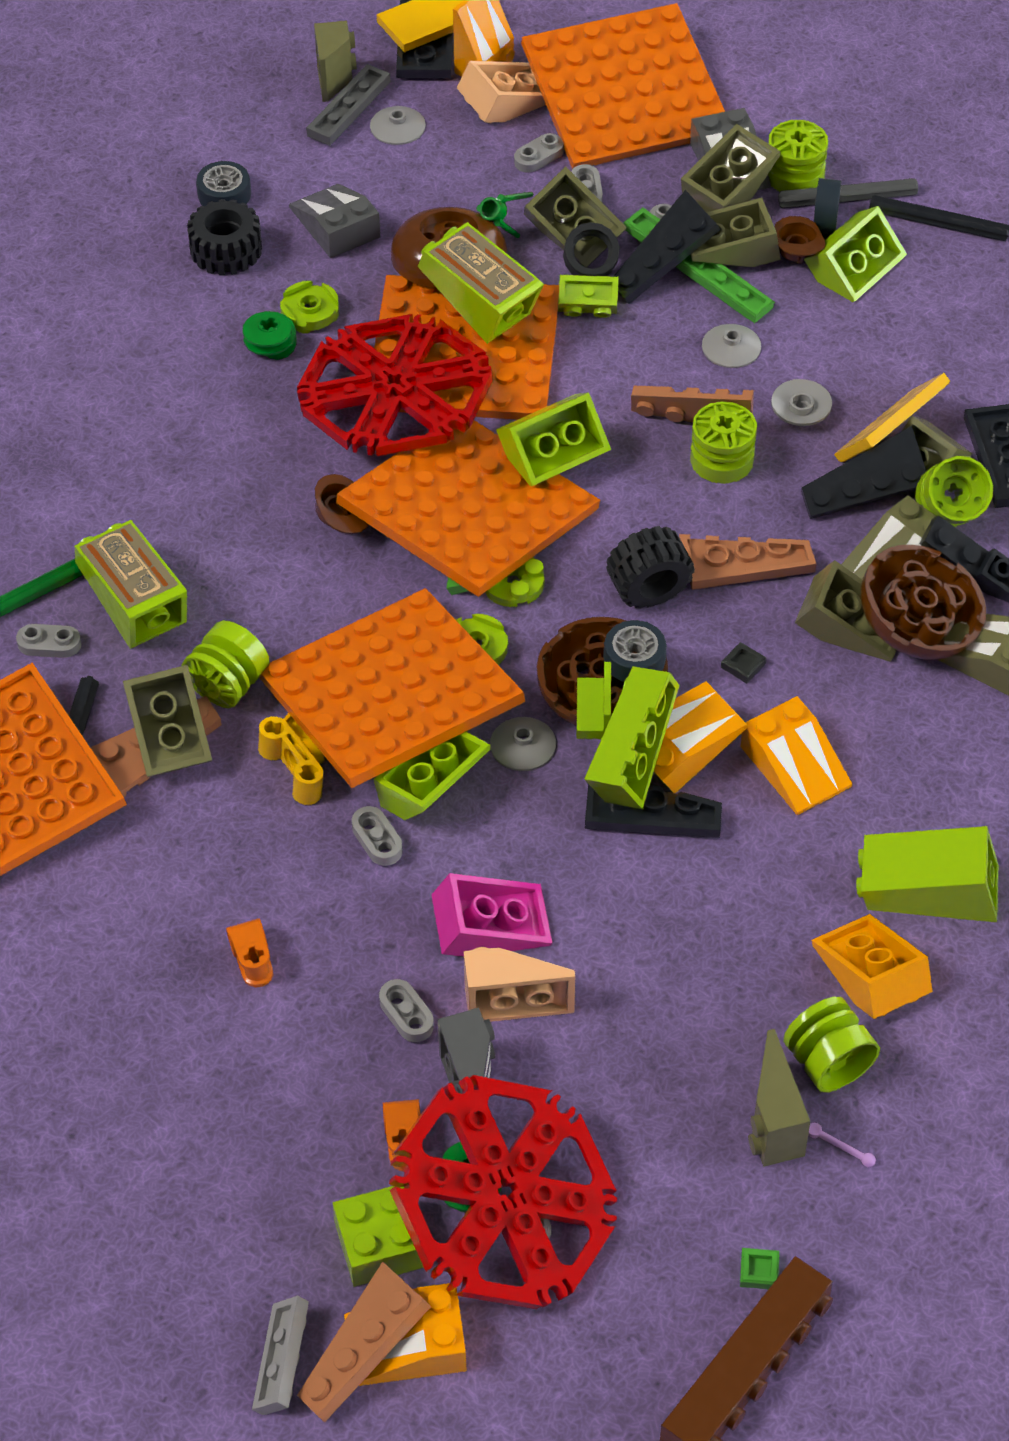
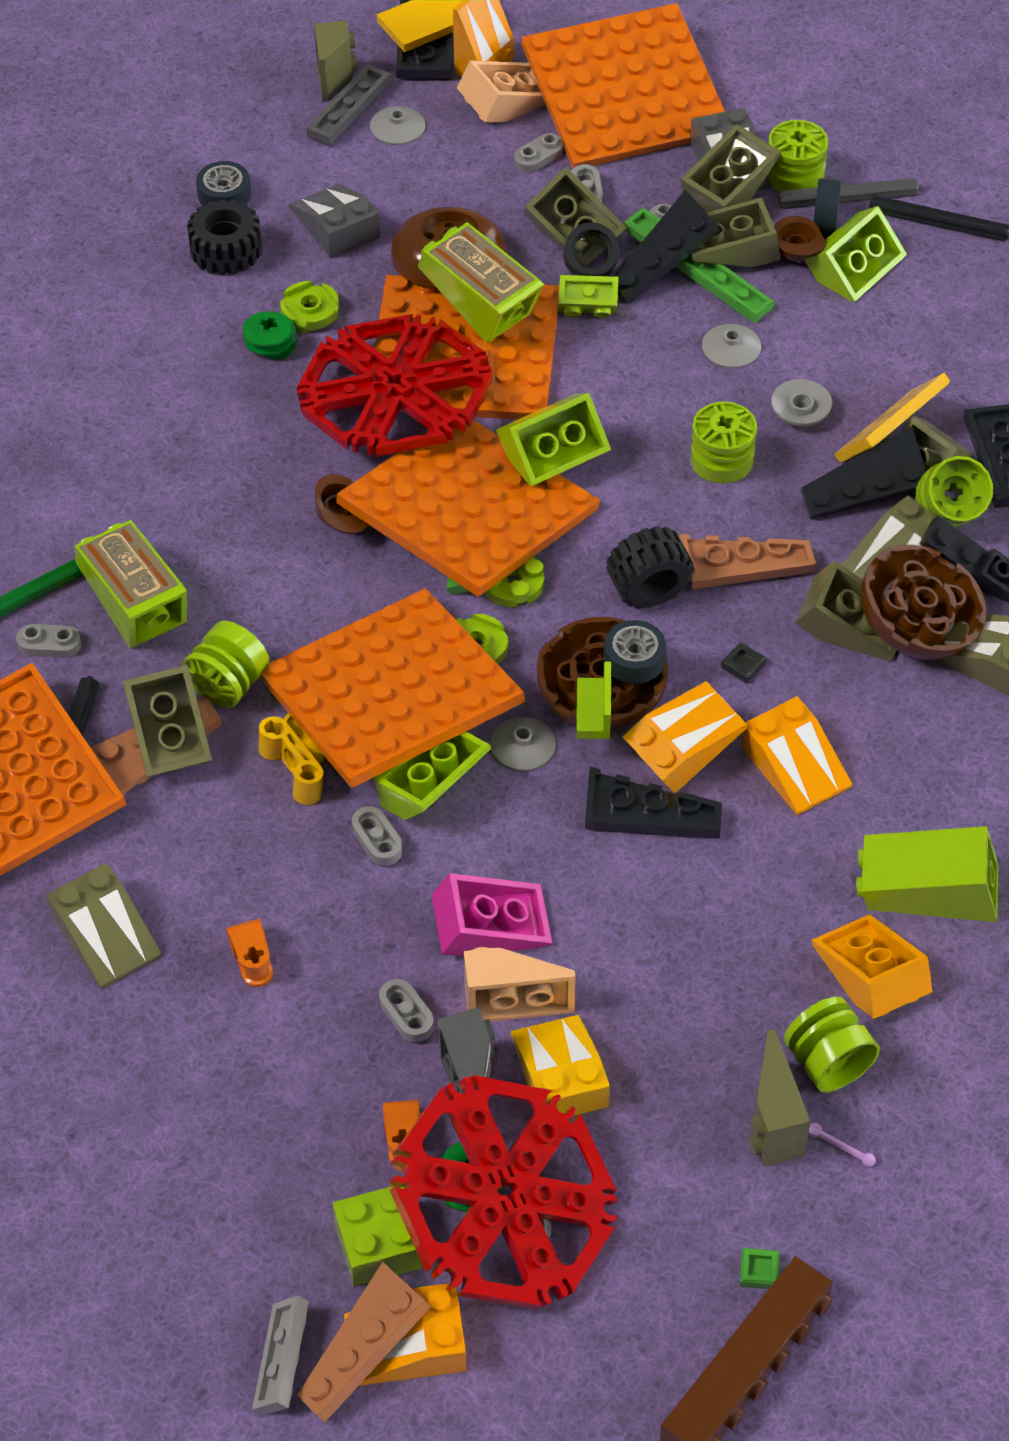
green plant [476,192,534,238] -> none
lime wedge [584,666,679,809] -> none
nougat wing [631,385,754,422] -> none
none -> olive slope [46,862,162,989]
none -> yellow slope [510,1014,610,1115]

